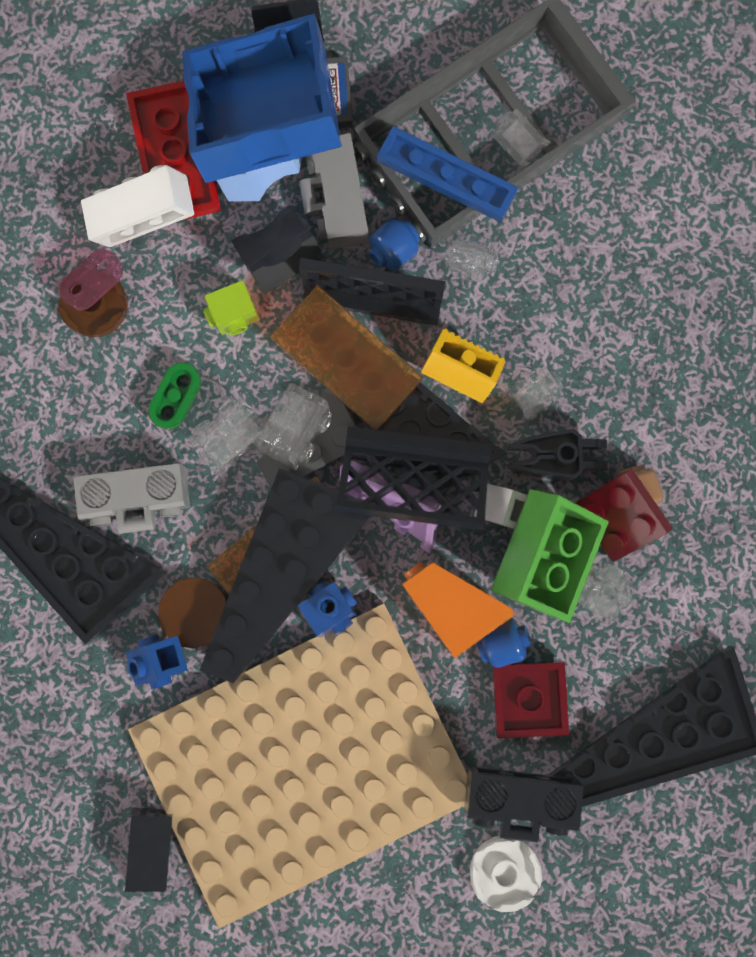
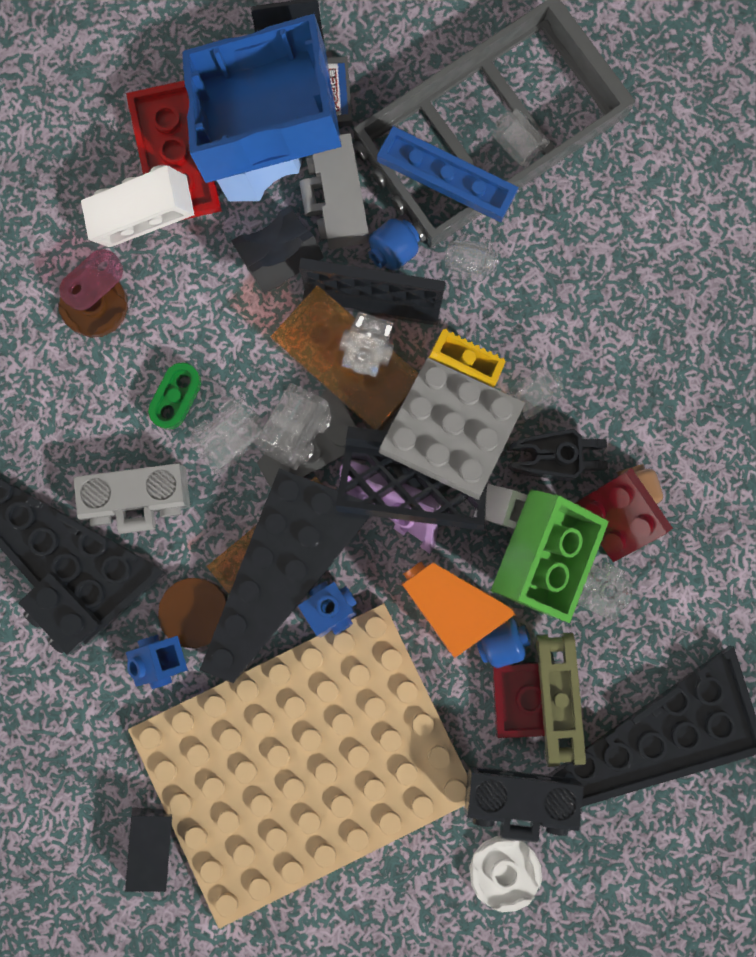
lime brick [203,280,260,336] -> none
none -> black bracket [18,573,102,655]
none -> clear brick [339,312,394,377]
none -> light grey plate [379,357,525,500]
none -> olive plate [536,632,586,767]

